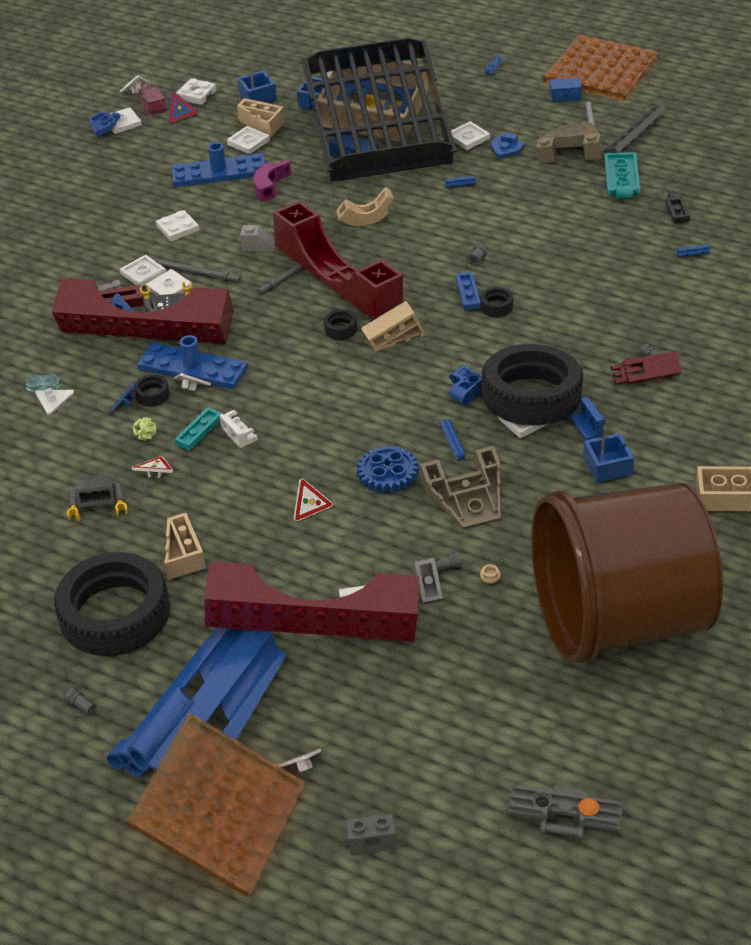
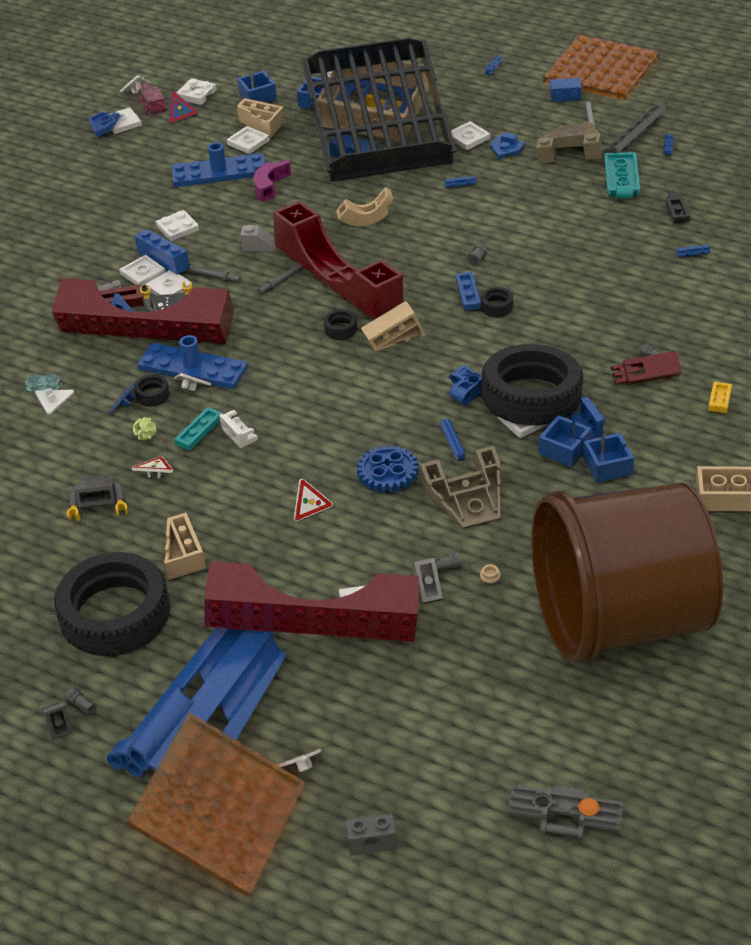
none -> dark grey slope [41,701,73,740]
none -> blue wedge [135,229,190,274]
none -> blue piece [539,415,591,467]
none -> blue axle [664,134,674,156]
none -> yellow plate [708,382,732,413]

